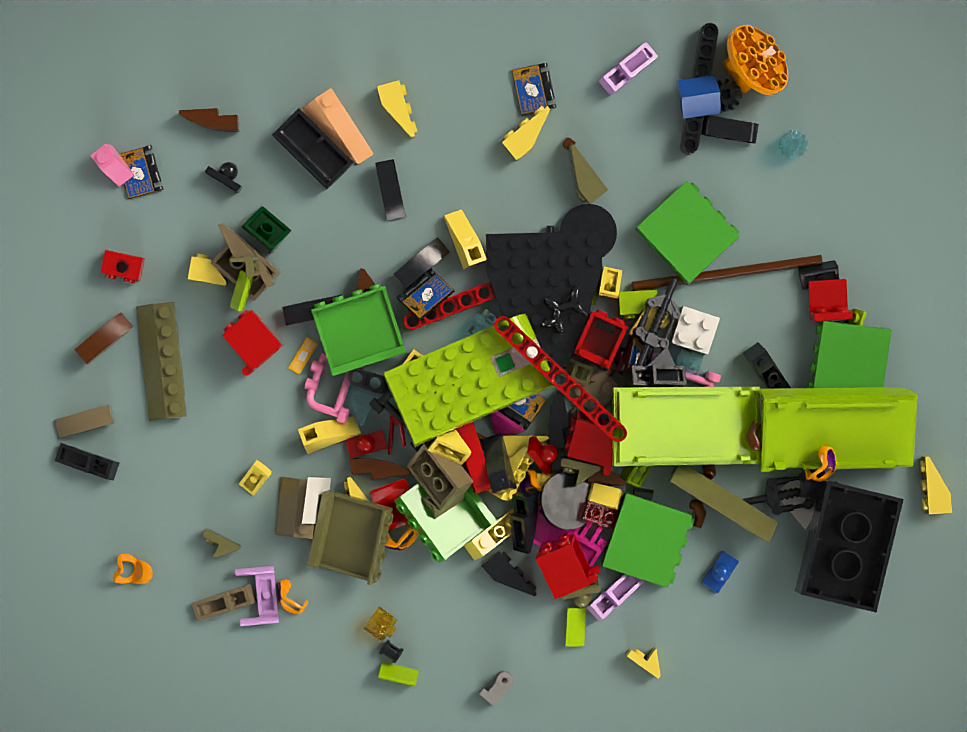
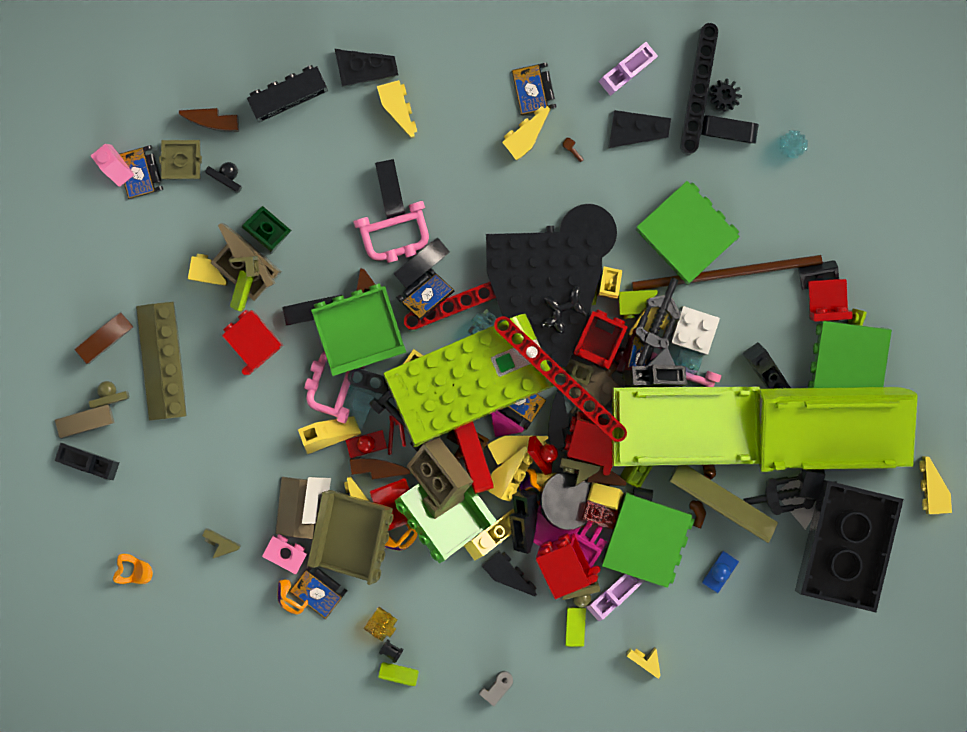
red brick [101,250,145,284] -> none
dark tan slope [192,584,257,621] -> none
lavender plate [235,565,279,626] -> none
light yellow slope [239,460,272,496] -> none
black container [272,108,353,190] -> none
yellow sticker [288,337,318,375] -> none
light nougat wedge [301,88,374,164] -> none
light yellow slope [428,430,471,465] -> none
light yellow slope [444,209,487,270] -> none
black slope [483,433,517,494] -> none
olive slope [568,143,608,204] -> none
blue slope [677,75,721,119] -> none
light orange bracket [722,25,788,95] -> none
reddish brown arm [745,421,762,451] -> none
light orange piece [805,446,837,482] -> none
none -> olive tile [89,381,130,408]
none -> olive plate [159,140,202,179]
none -> black brick [247,65,328,123]
none -> bright pink brick [262,534,307,574]
none -> piece [289,566,348,619]
none -> black wing [335,49,399,87]
none -> bright pink bar [353,201,429,263]
none -> black wing [609,110,671,148]

